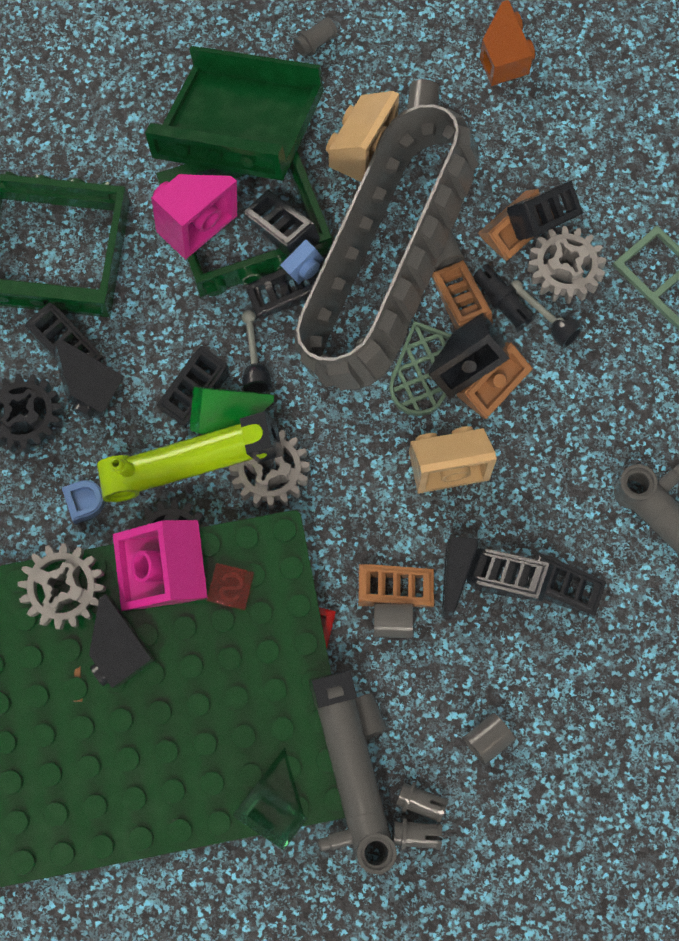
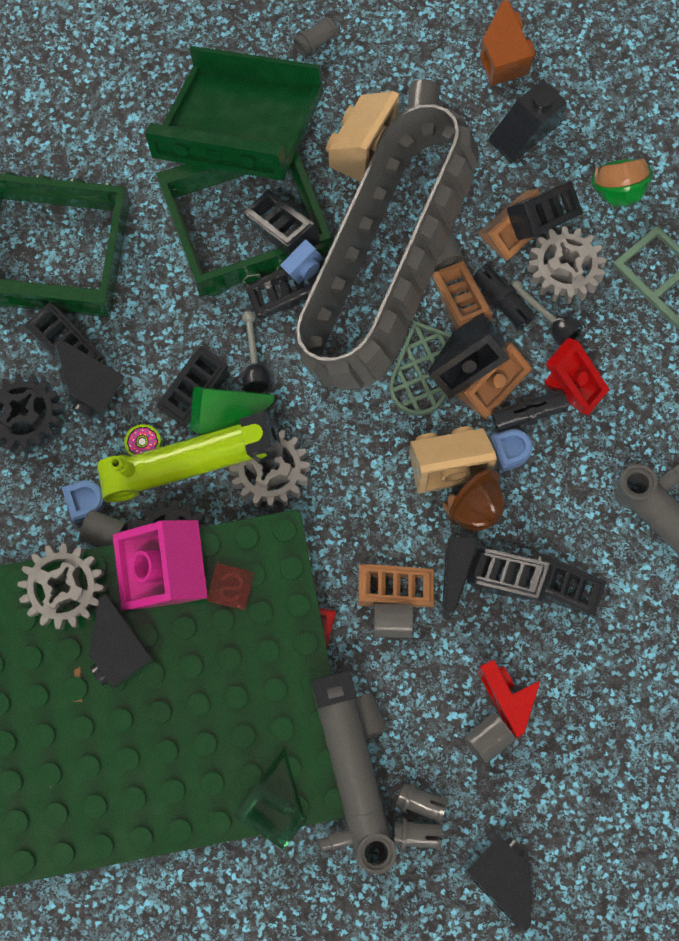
dark pink slope [151,174,238,260] -> none
none -> dark grey beam [79,510,128,547]
none -> tile [124,424,162,456]
none -> reddish brown piece [443,469,505,531]
none -> black slope [464,836,531,932]
none -> red slope [477,660,540,740]
none -> black slope [488,79,567,164]
none -> medium blue tile [489,429,532,472]
none -> black pin [491,389,568,433]
none -> red slope [544,338,610,416]
none -> piece [592,158,653,207]

